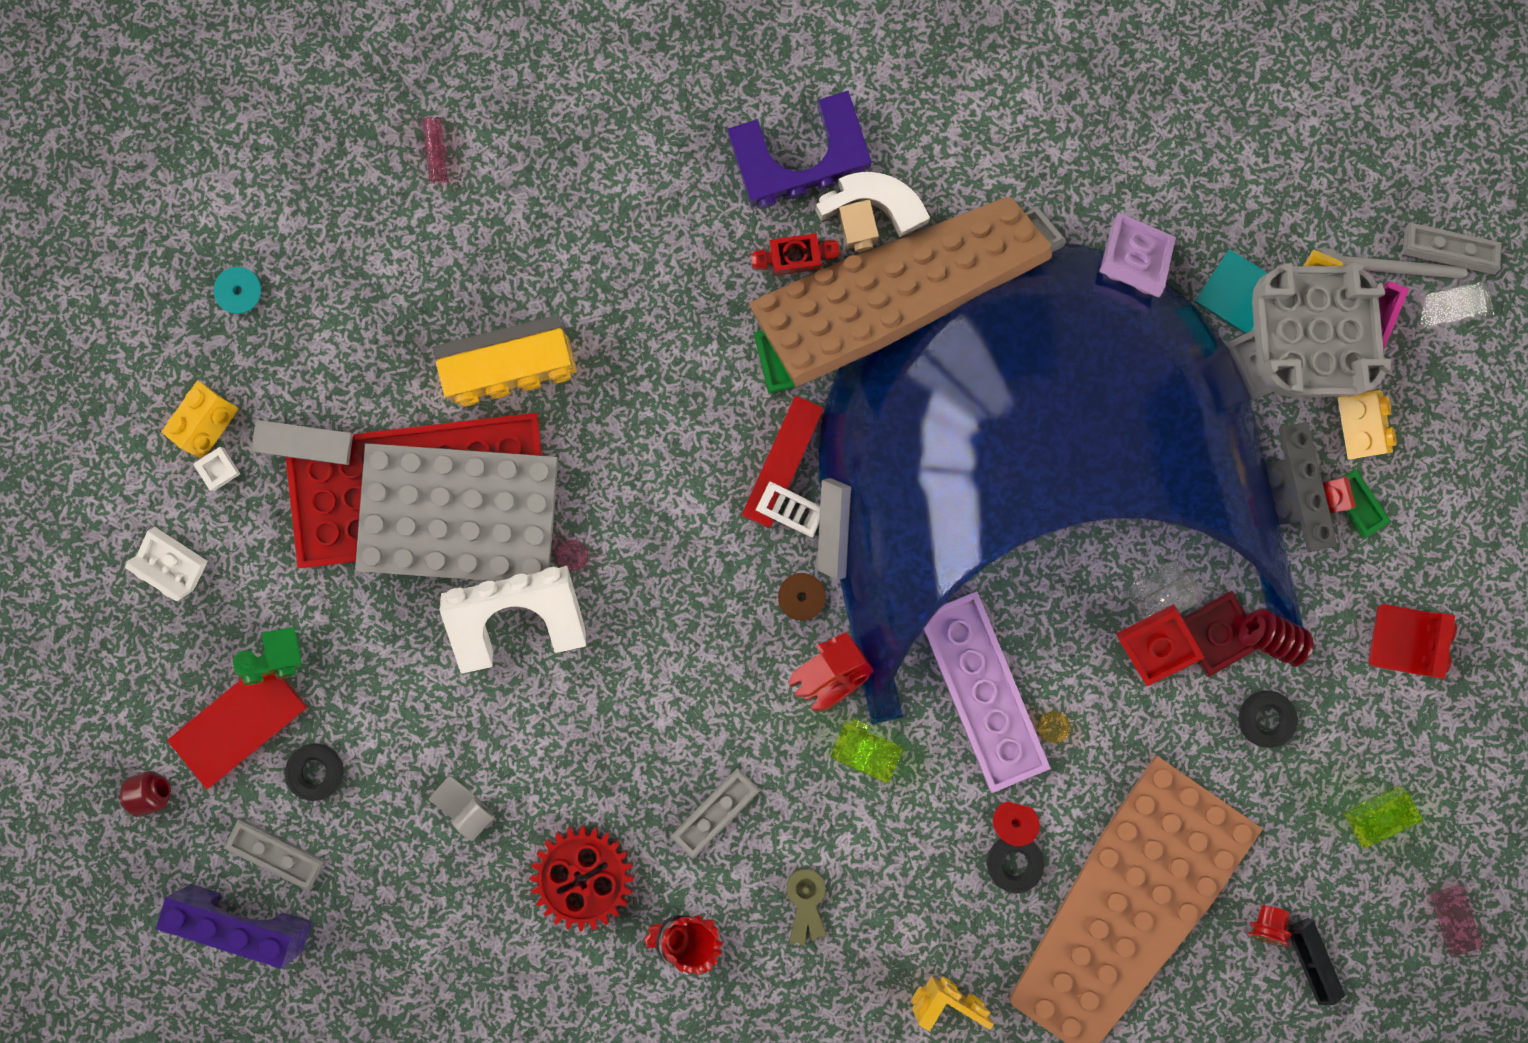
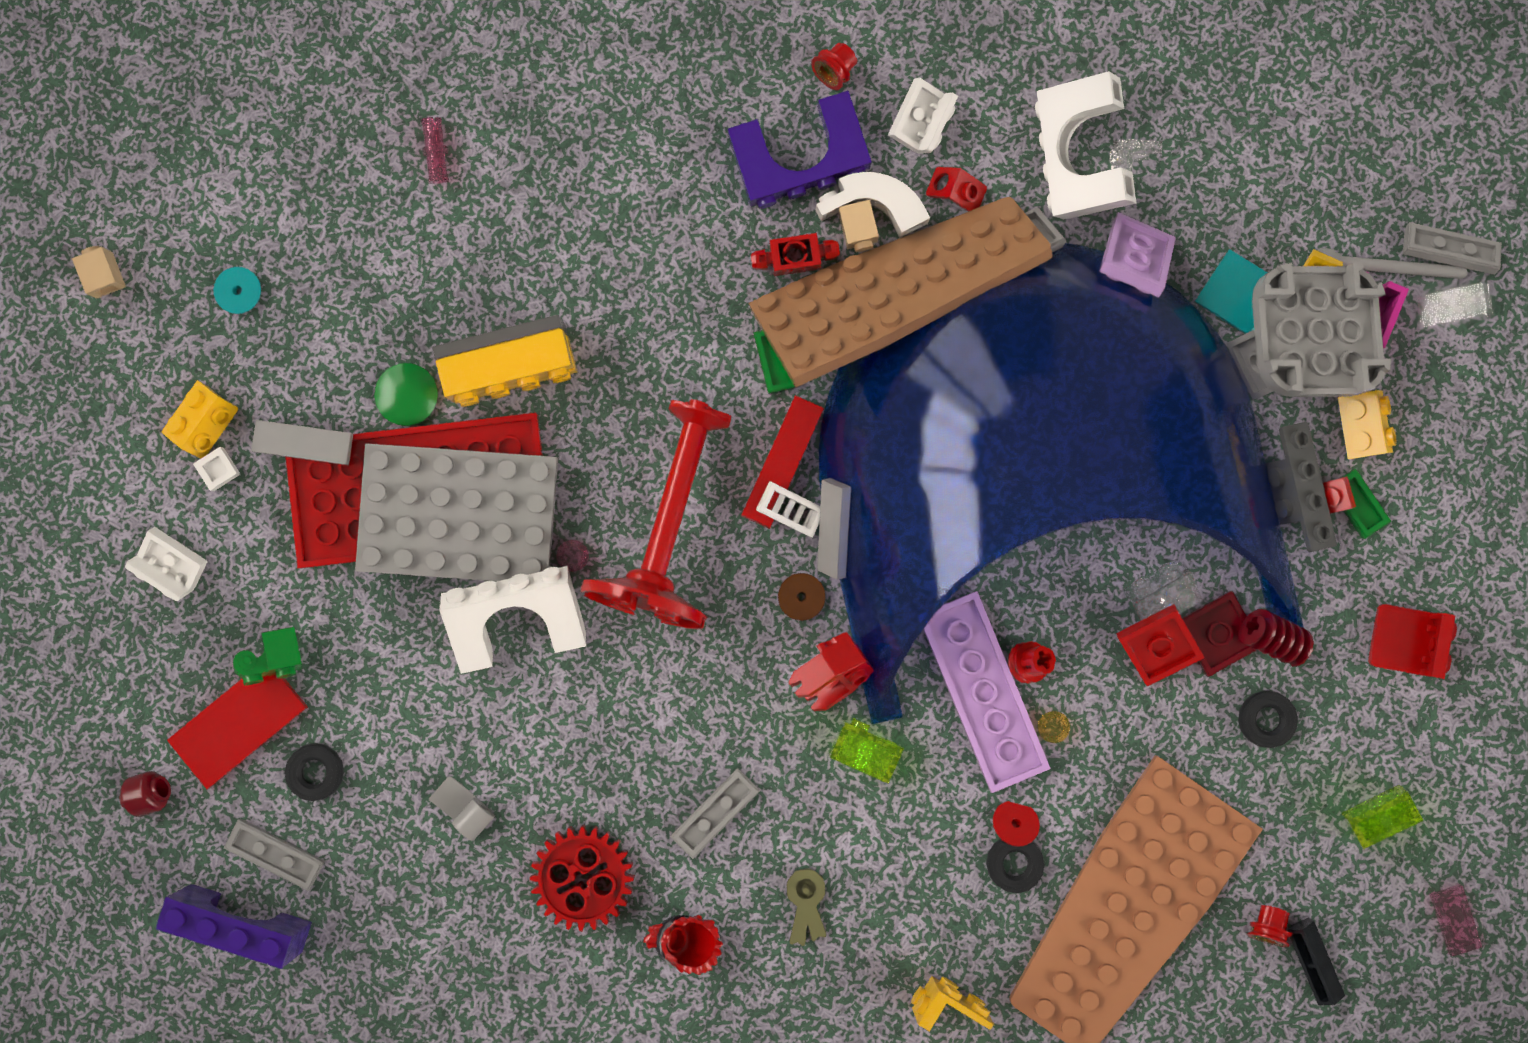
none -> tan brick [72,246,126,298]
none -> green dish [374,363,438,426]
none -> red piece [580,399,732,630]
none -> red piece [811,42,857,90]
none -> white bracket [888,78,958,154]
none -> red bracket [926,167,987,212]
none -> red piece [1008,641,1056,684]
none -> white arch [1035,72,1136,219]
none -> clear bracket [1109,139,1163,172]

